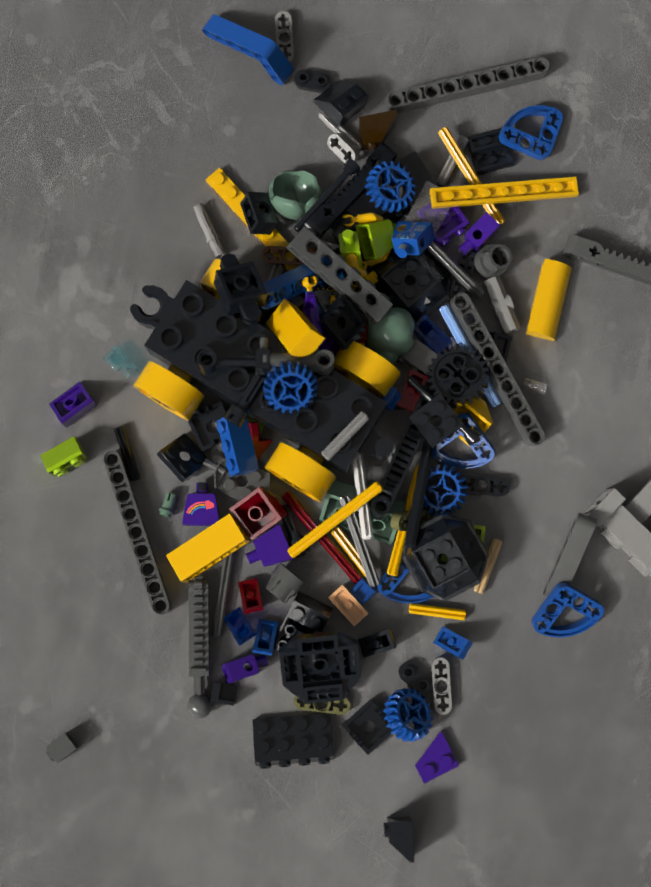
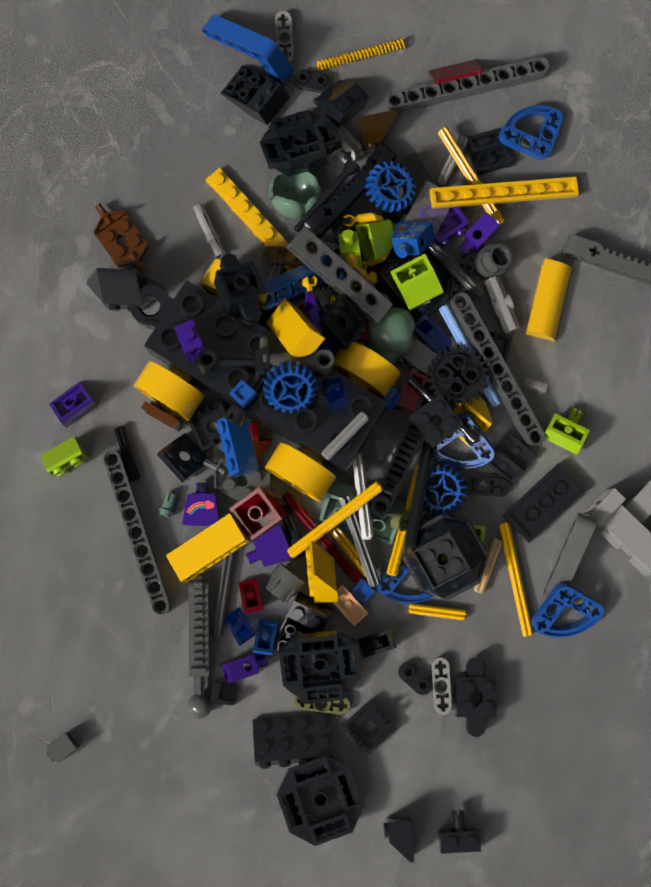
clear light blue plate [103,345,138,379] -> none
black brick [240,192,278,235] -> none
blue gear [383,688,434,742] -> none
dark purple wing [415,731,459,784] -> none
blue slope [433,626,473,660] -> none
none -> black wedge [86,268,165,312]
none -> reddish brown plate [93,203,149,274]
none -> reddish brown plate [141,401,182,432]
none -> dark purple torso [175,320,205,363]
none -> black slope [221,65,290,126]
none -> blue tile [229,379,258,408]
none -> black piece [259,110,342,177]
none -> black piece [276,755,365,846]
none -> yellow slope [305,540,338,604]
none -> yellow piece [317,37,405,71]
none -> clear blue slope [321,377,351,412]
none -> lime slope [390,254,444,311]
none -> dark red piece [428,60,483,84]
none -> black brick [438,810,481,854]
none -> black brick [455,657,496,737]
none -> black slope [486,431,537,486]
none -> yellow axle [499,522,533,636]
none -> black plate [503,463,585,543]
none -> lime brick [545,408,590,455]

